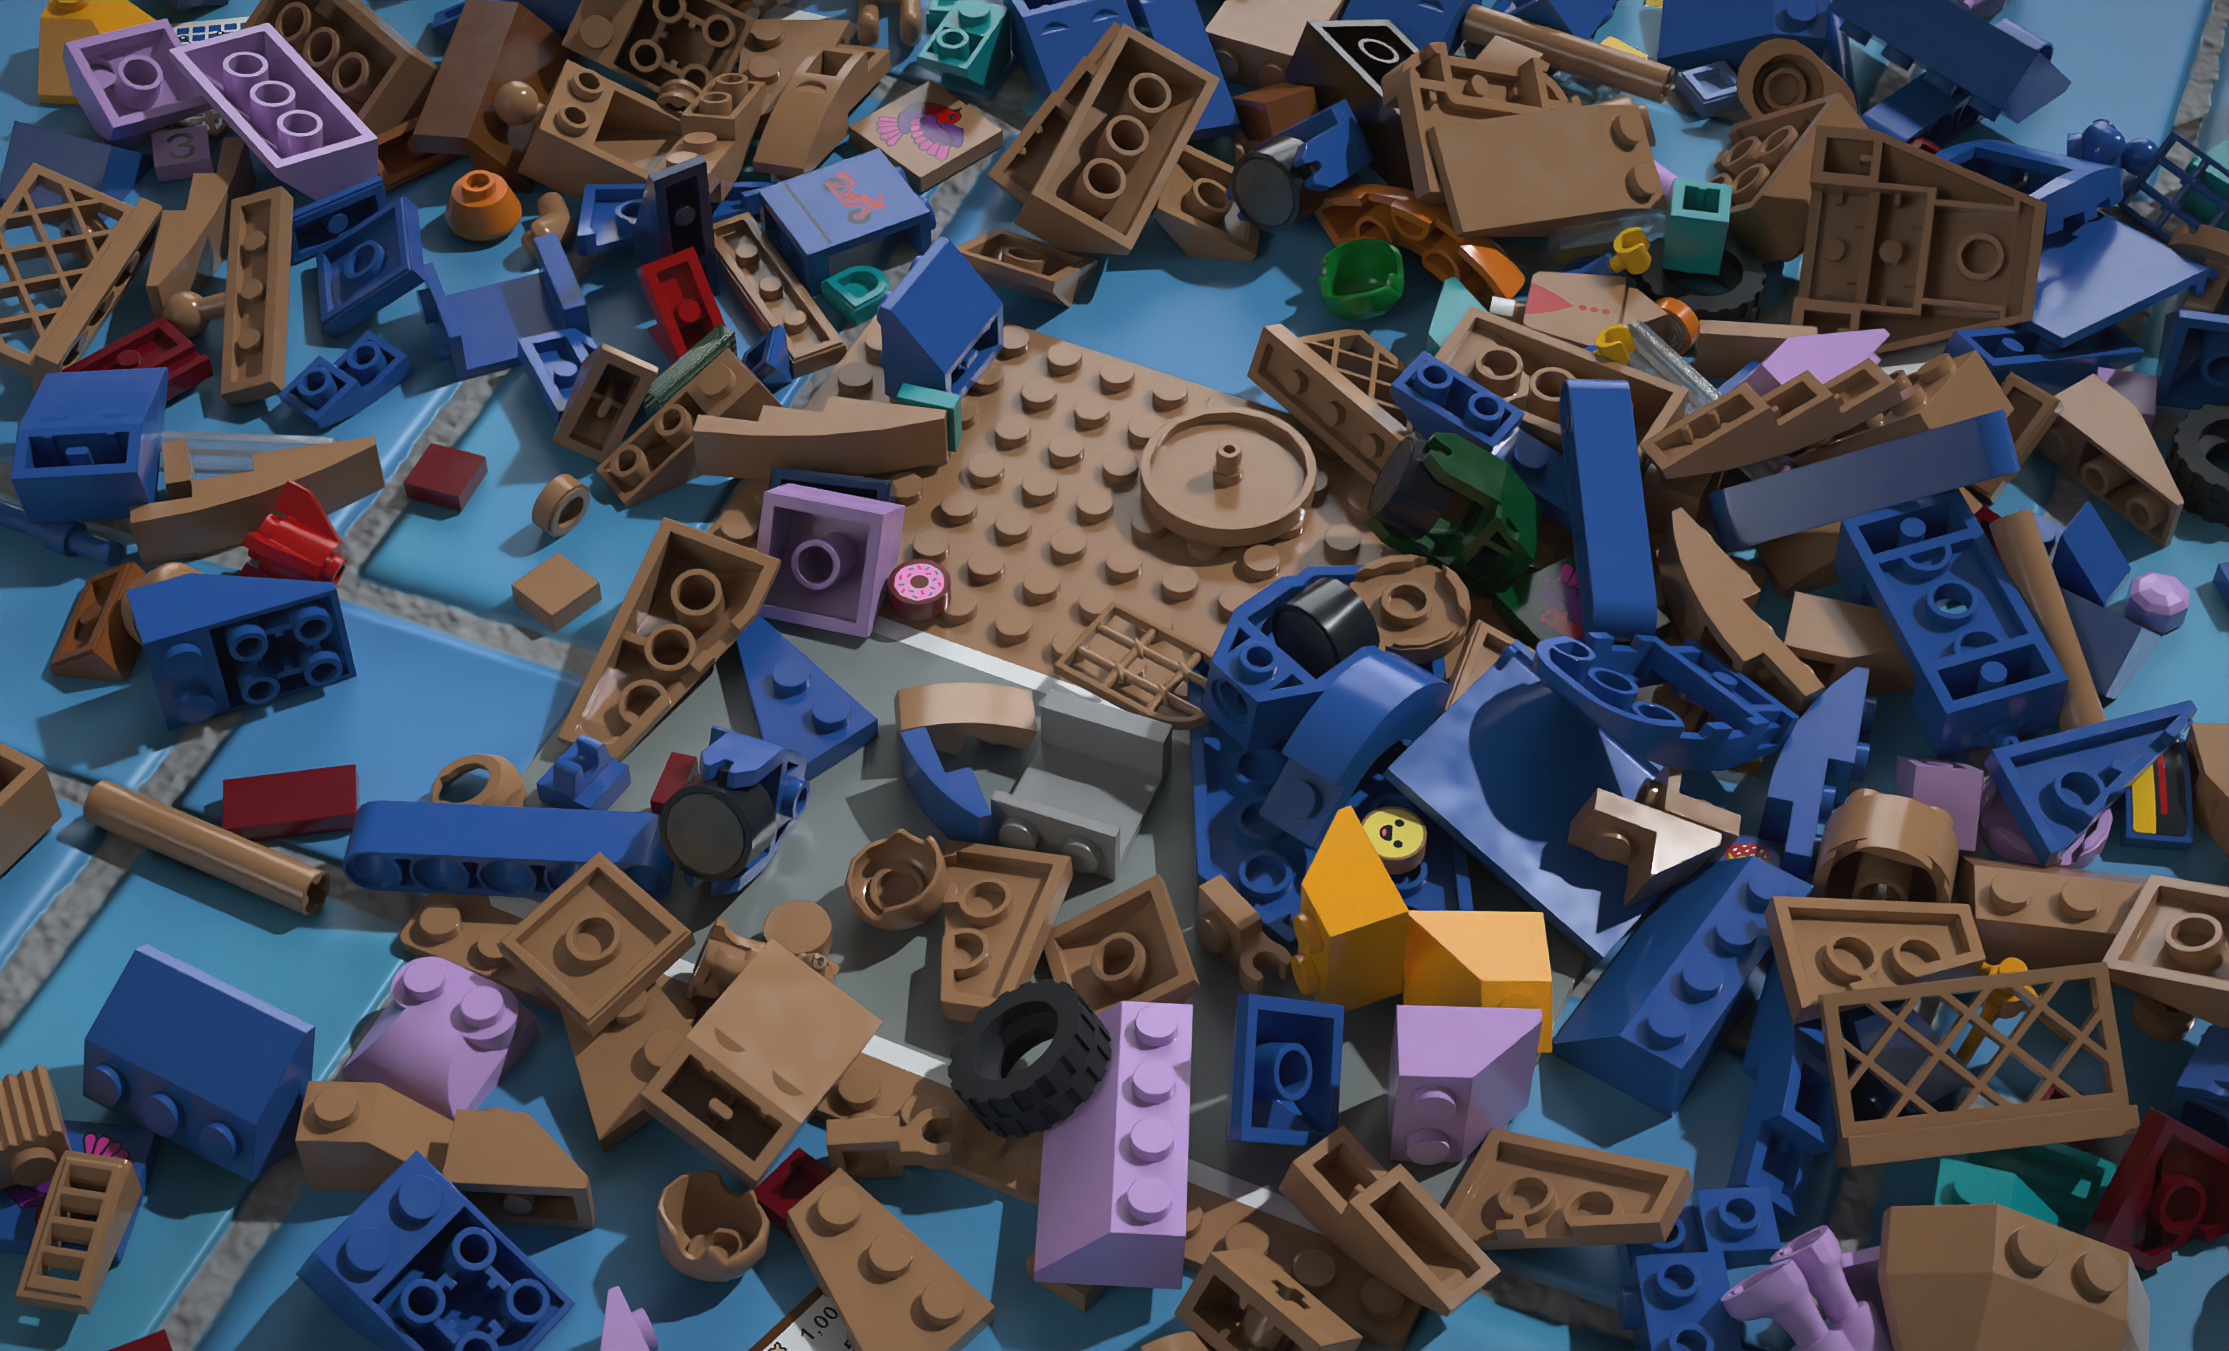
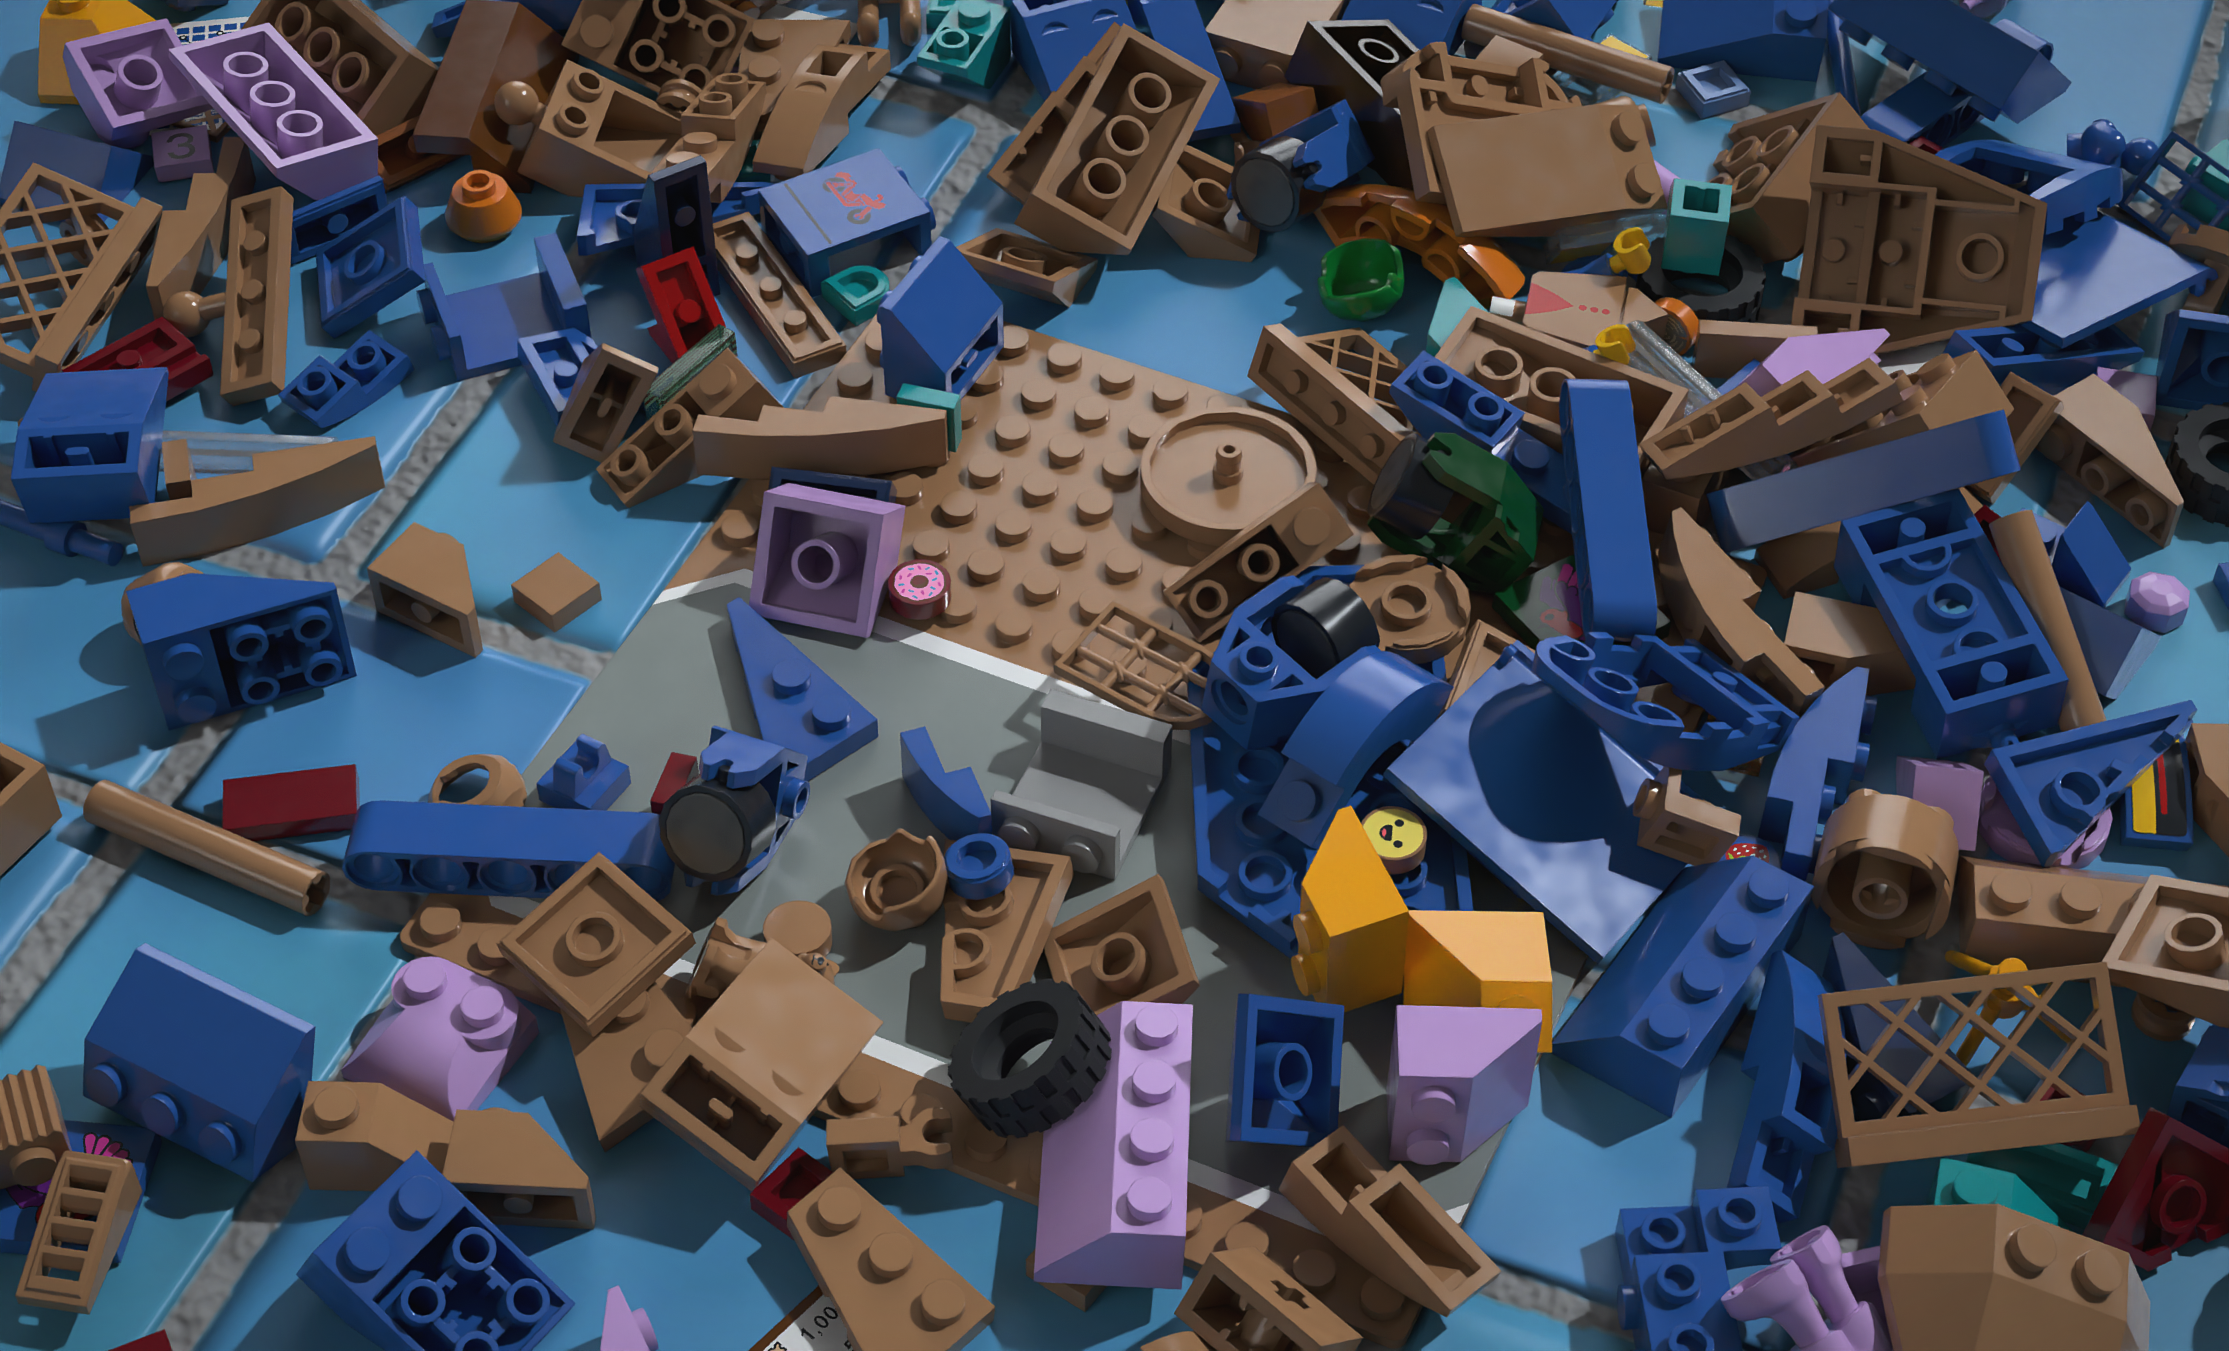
dark orange slope [49,561,146,681] -> none
red brick [239,480,348,586] -> none
dark red tile [404,443,488,512] -> none
medium nougat arm [521,192,576,259] -> none
medium nougat tile [532,474,590,537] -> none
medium nougat wedge [557,517,781,762] -> none
medium nougat hair [656,1170,770,1282] -> none
blue slope [742,324,792,390] -> none
medium nougat tile [849,80,1003,193] -> none
medium nougat slope [894,682,1037,755] -> none
medium nougat plate [1195,874,1292,995] -> none
medium nougat wing [1444,1128,1694,1250] -> none
medium nougat slope [1567,788,1722,908] -> none
medium nougat piece [1736,38,1857,118] -> none
medium nougat wing [1764,896,1986,1025] -> none
none -> medium nougat slope [367,522,483,658]
none -> blue tile [944,833,1014,900]
none -> medium nougat slope [1163,482,1354,643]

